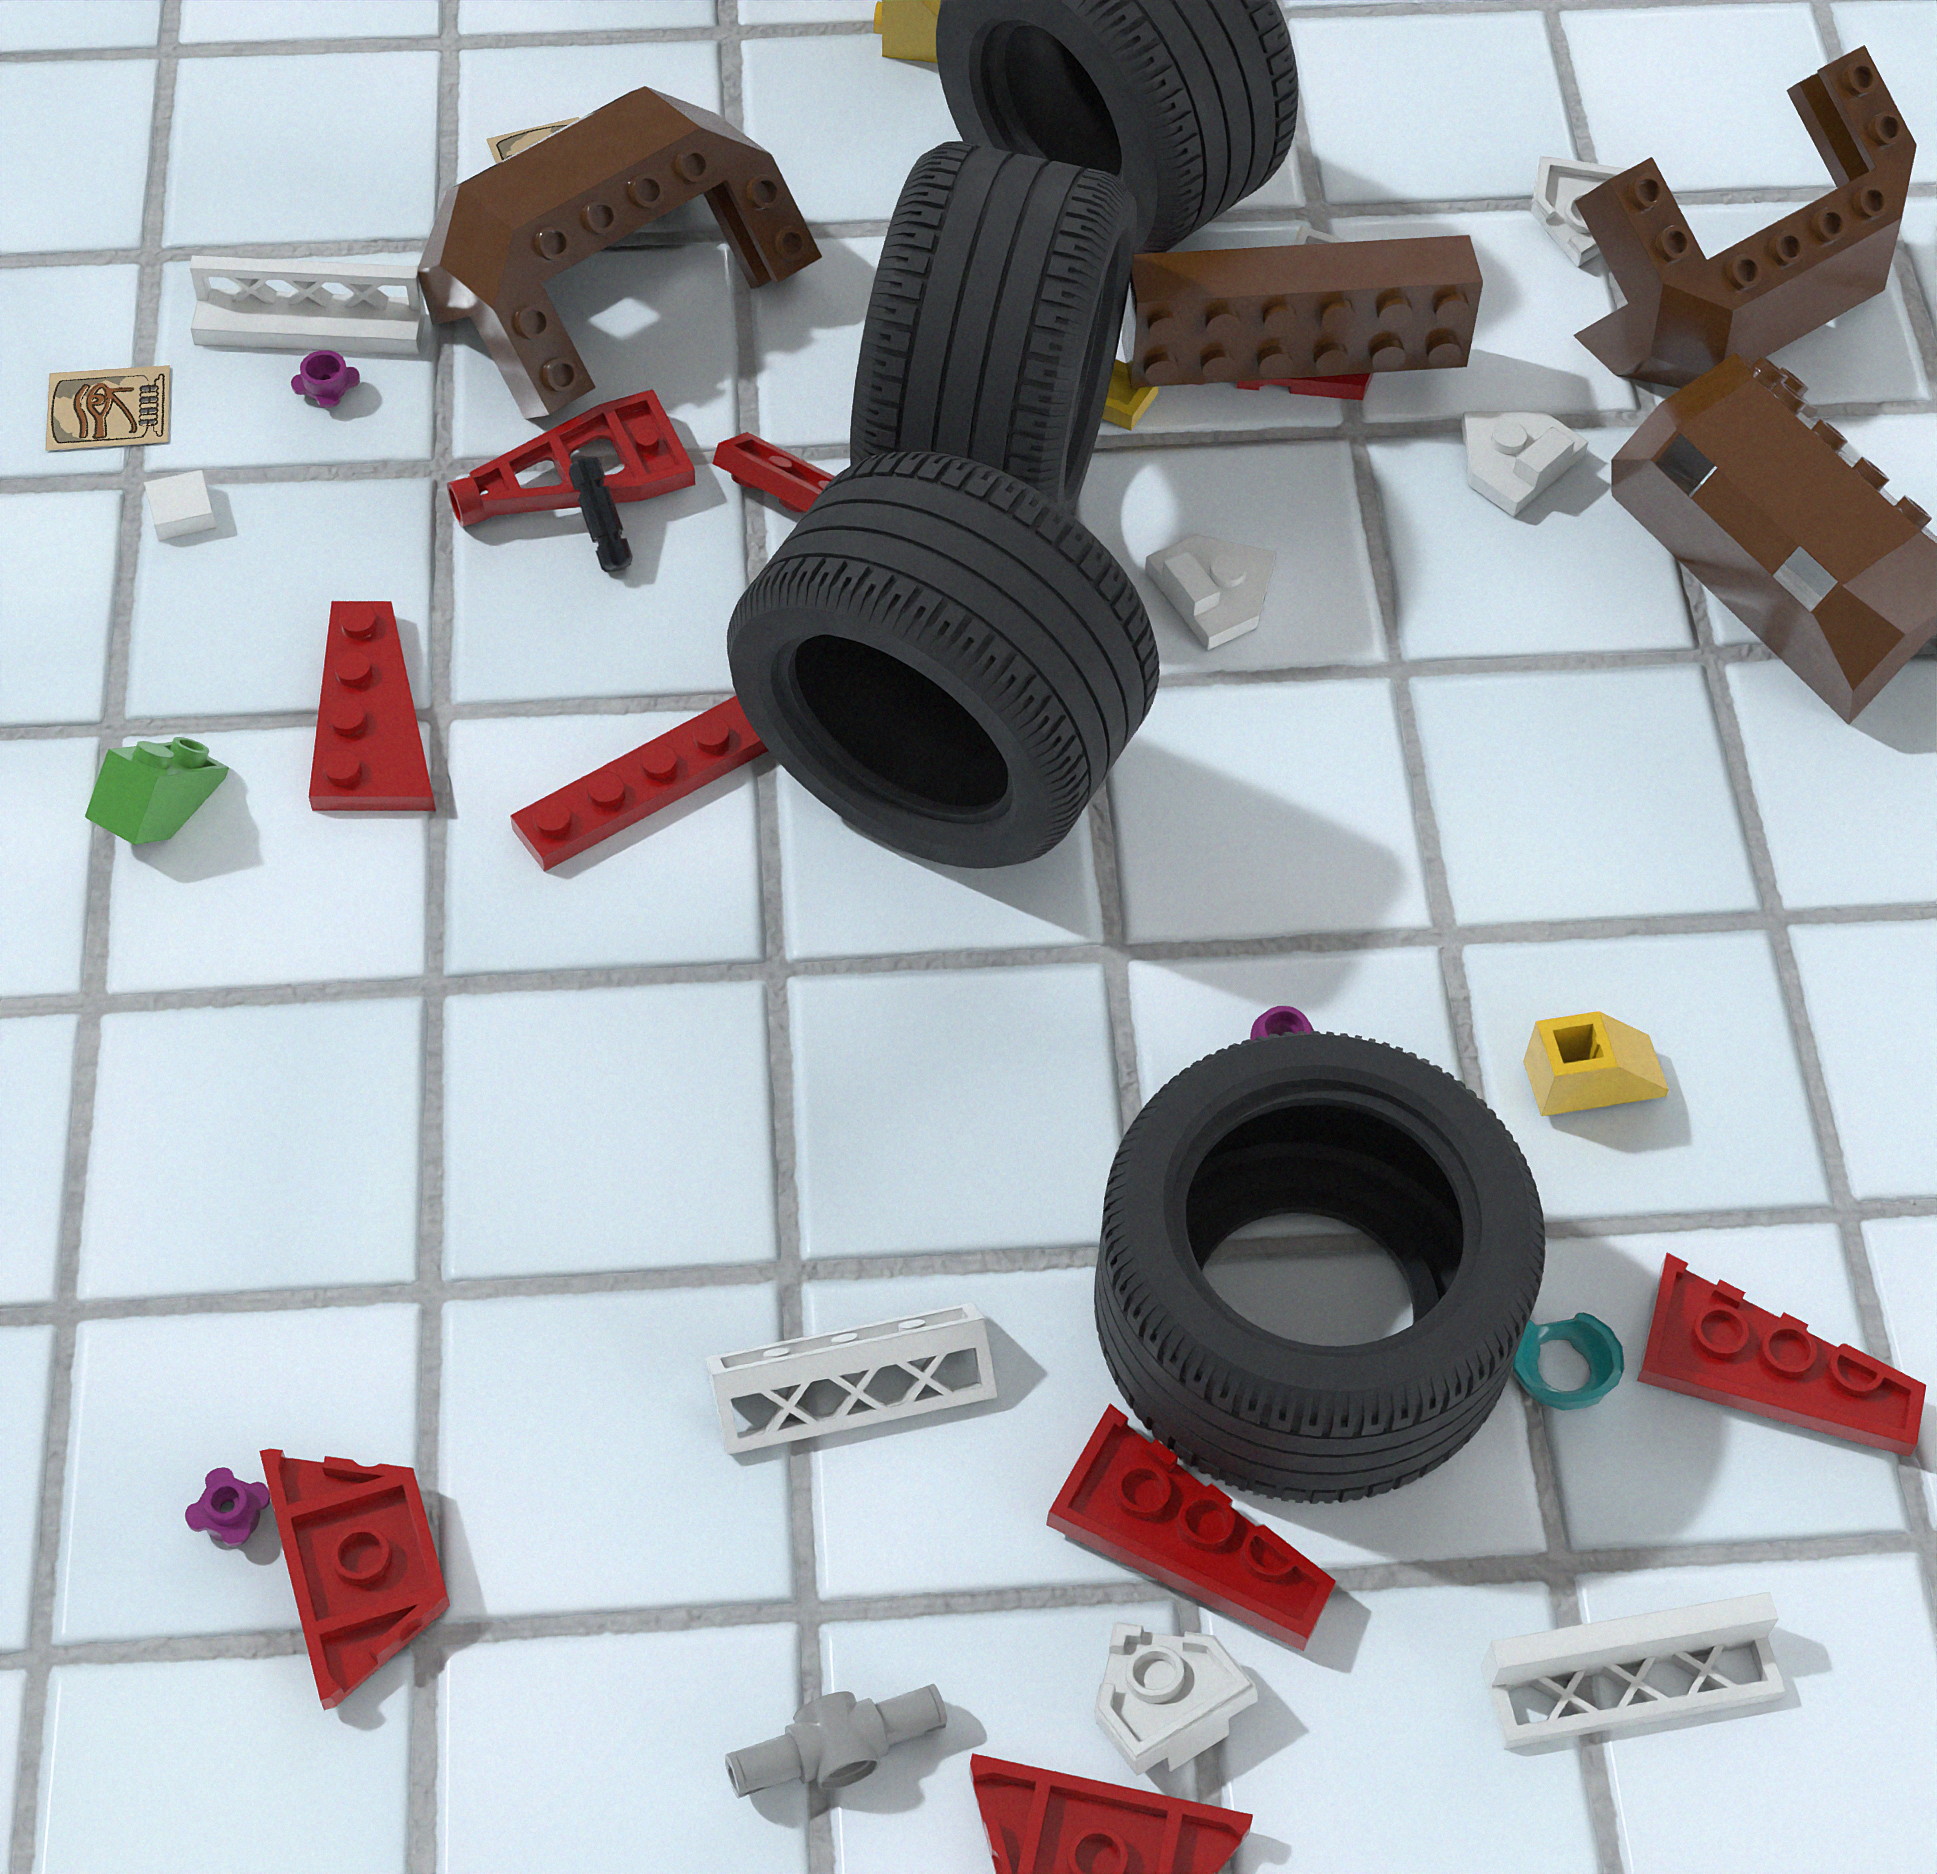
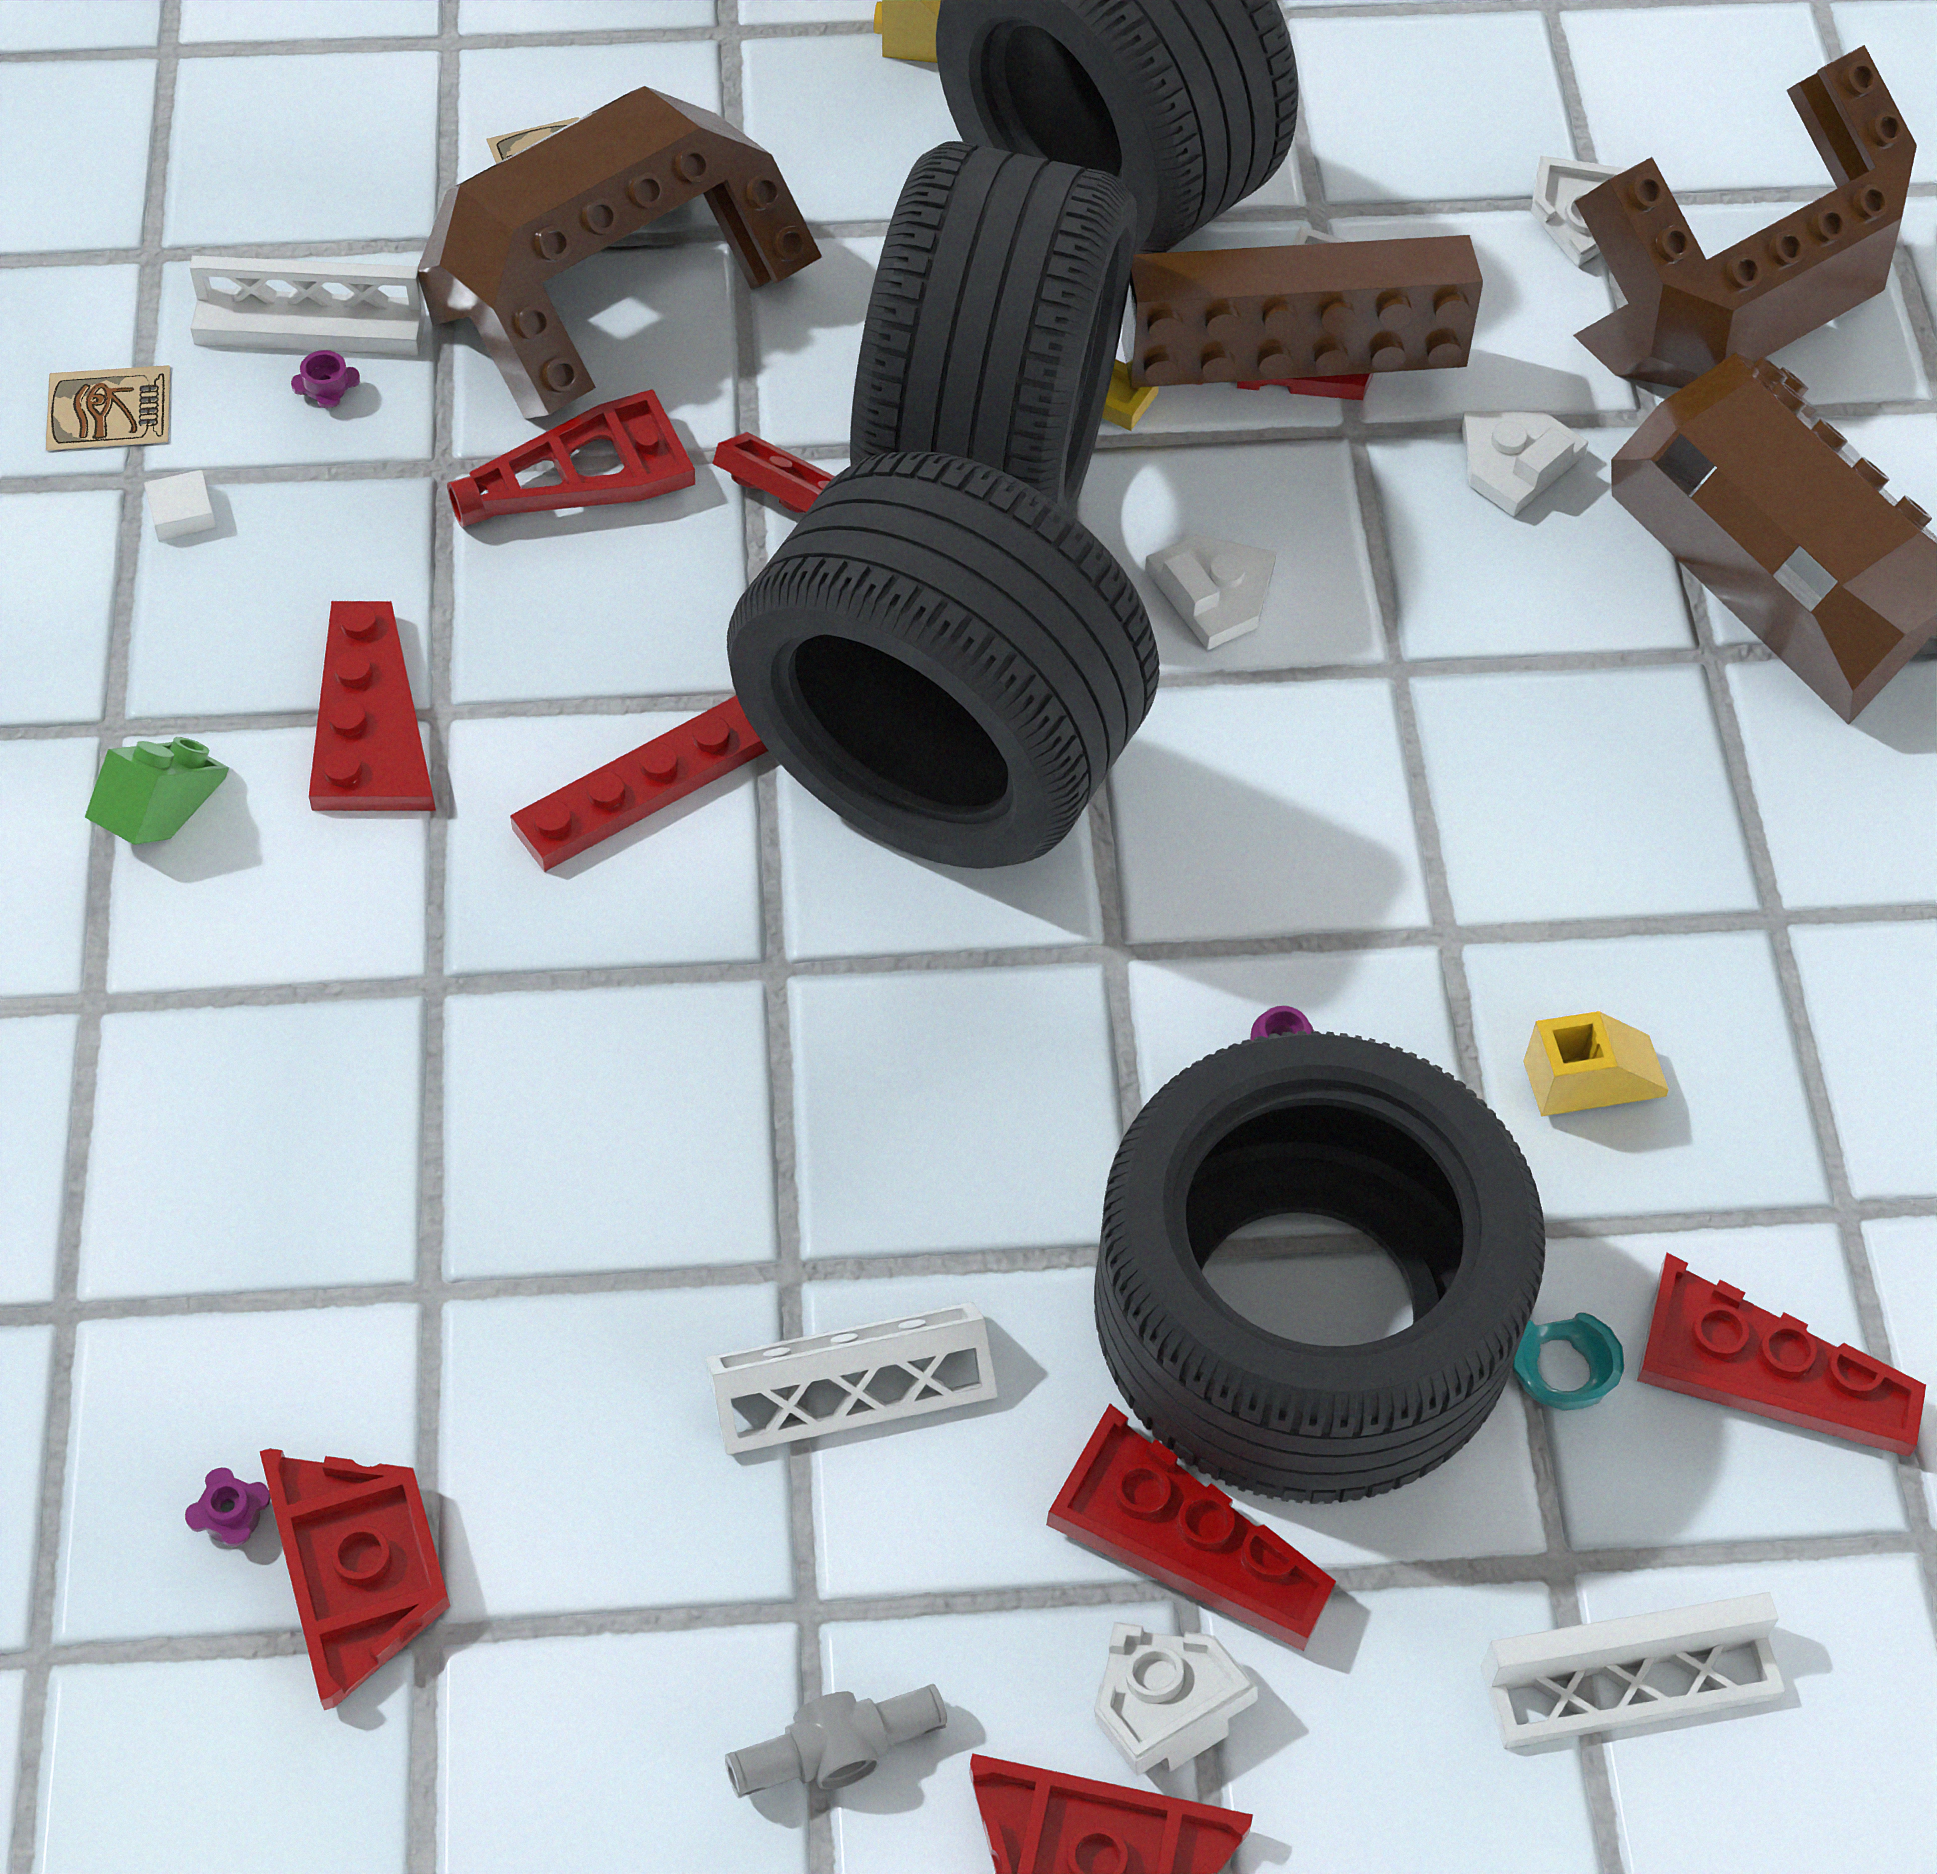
black axle [569,457,633,572] -> none

